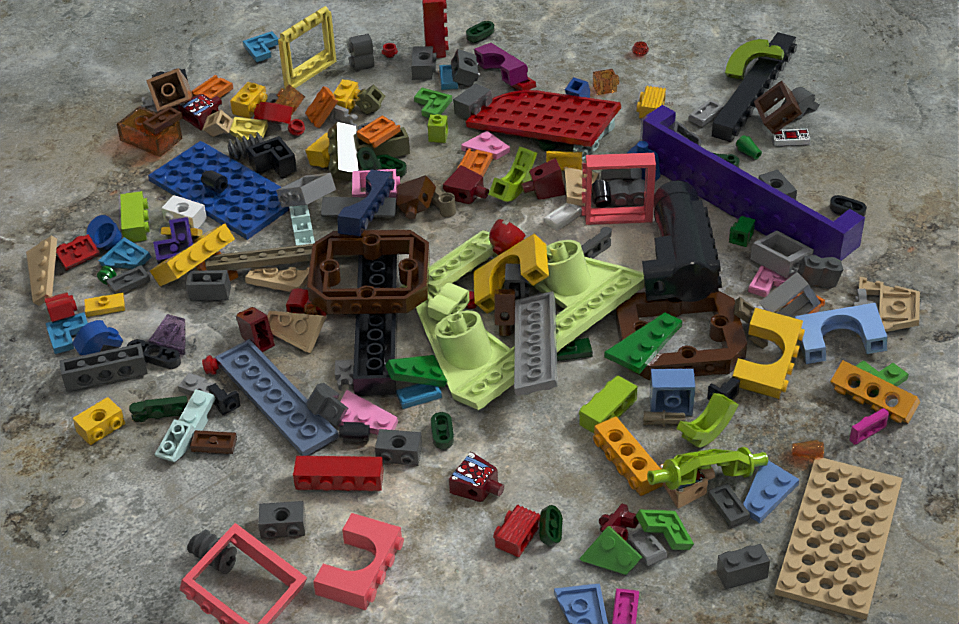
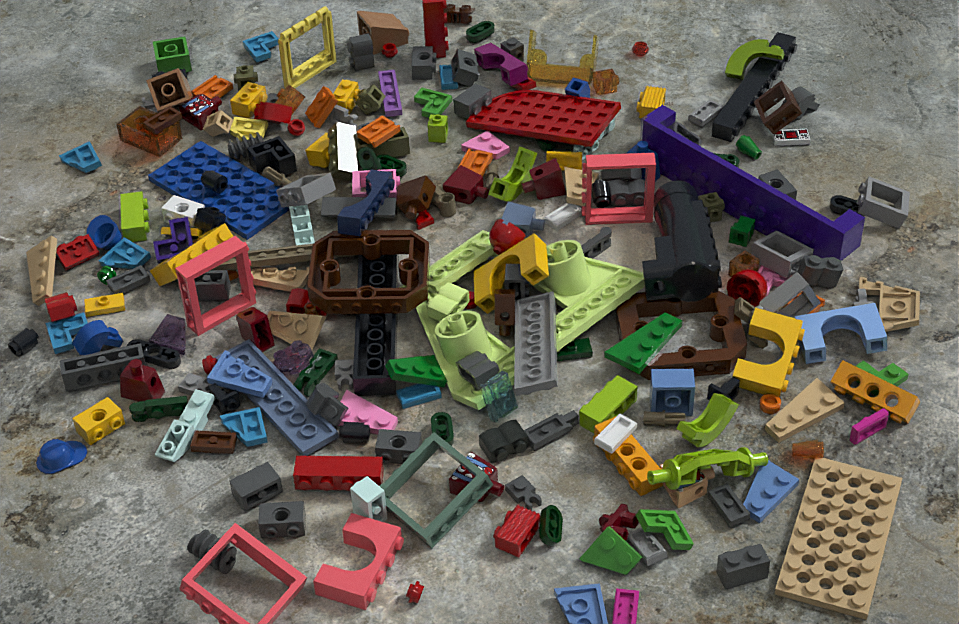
none -> black brick [8,328,39,356]
none -> blue piece [36,439,87,474]
none -> dark azure wing [59,141,102,173]
none -> dark red torso [120,359,165,402]
none -> bright green brick [153,36,192,72]
none -> coral window [175,236,256,336]
none -> black brick [194,207,226,232]
none -> medium blue wing [207,350,272,398]
none -> dark azure wing [220,407,268,447]
none -> dark grey brick [229,462,283,511]
none -> olive brick [233,65,258,91]
none -> dark tan axle [262,167,291,187]
none -> clear purple plate [273,340,314,375]
none -> dark green hinge [293,348,338,397]
none -> light aqua brick [350,476,388,522]
none -> medium nougat slope [357,11,409,55]
none -> medium lavender plate [378,70,403,117]
none -> sand green window [380,432,493,548]
none -> red plate [406,581,424,604]
none -> red tile [416,210,434,230]
none -> reddish brown hinge [444,4,475,24]
none -> dark grey brick [456,351,500,390]
none -> pearl dark grey brick [479,420,529,463]
none -> clear light blue plate [480,371,518,423]
none -> dark tan axle [485,163,499,190]
none -> dark grey brick [500,37,524,62]
none -> sand blue torso [502,201,545,239]
none -> dark grey plate [505,475,542,511]
none -> dark grey hinge [524,410,579,450]
none -> clear yellow windscreen [526,30,599,85]
none -> white tile [594,414,637,454]
none -> olive brick [699,192,725,223]
none -> red cylinder [727,269,768,307]
none -> clear orange brick [728,250,760,277]
none -> orange tile [759,394,781,414]
none -> tan wing [765,378,845,443]
none -> light grey window [857,176,910,229]

